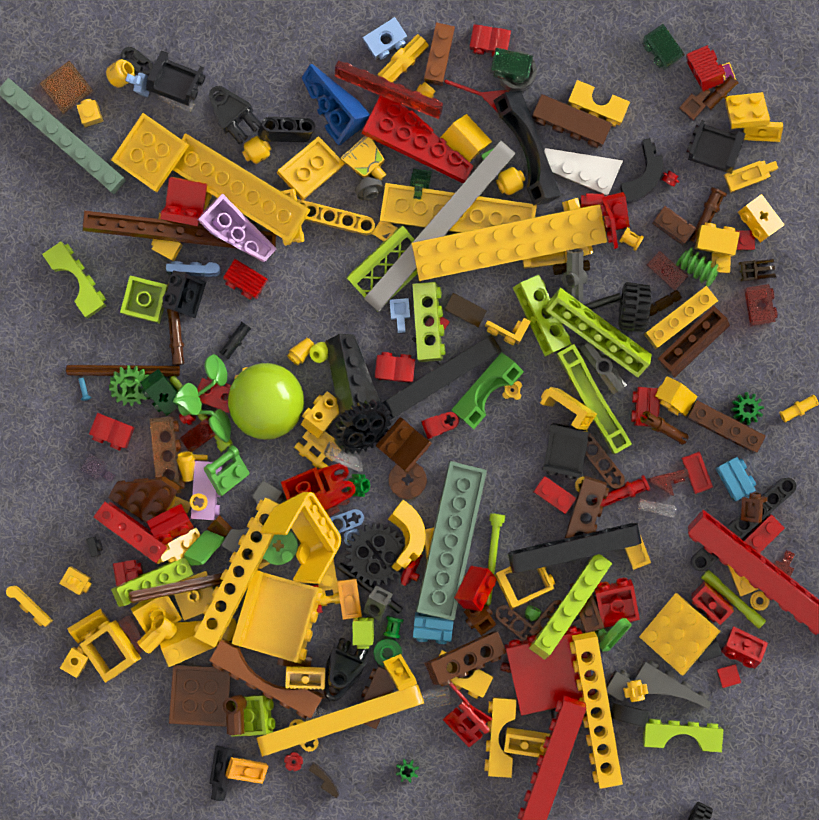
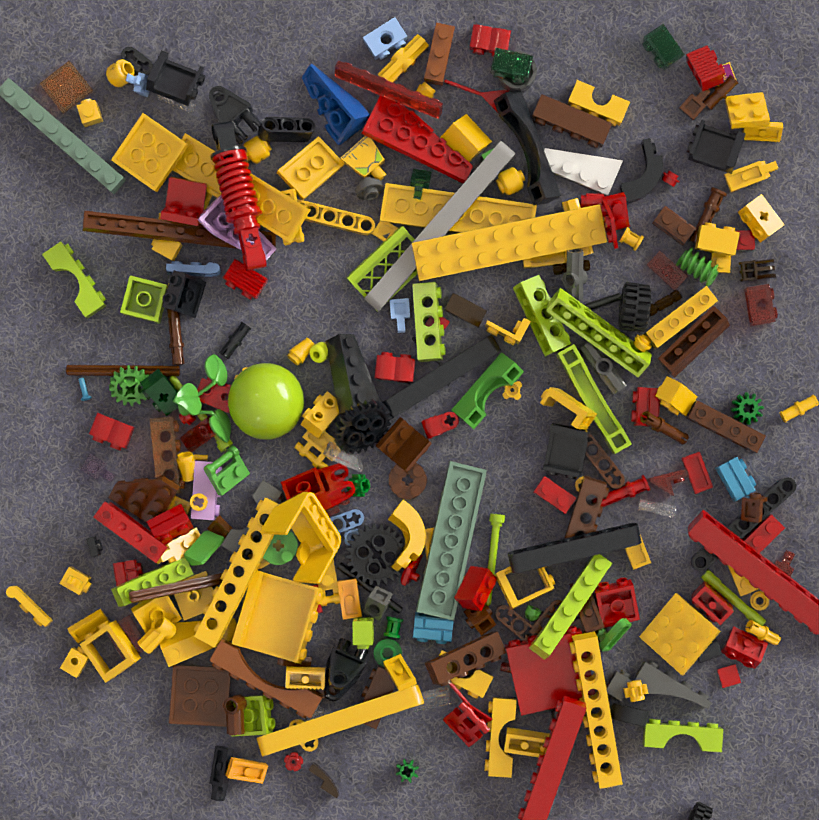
none -> piece [210,121,266,271]
none -> yellow plate [633,335,652,352]
none -> yellow axle [745,620,781,645]

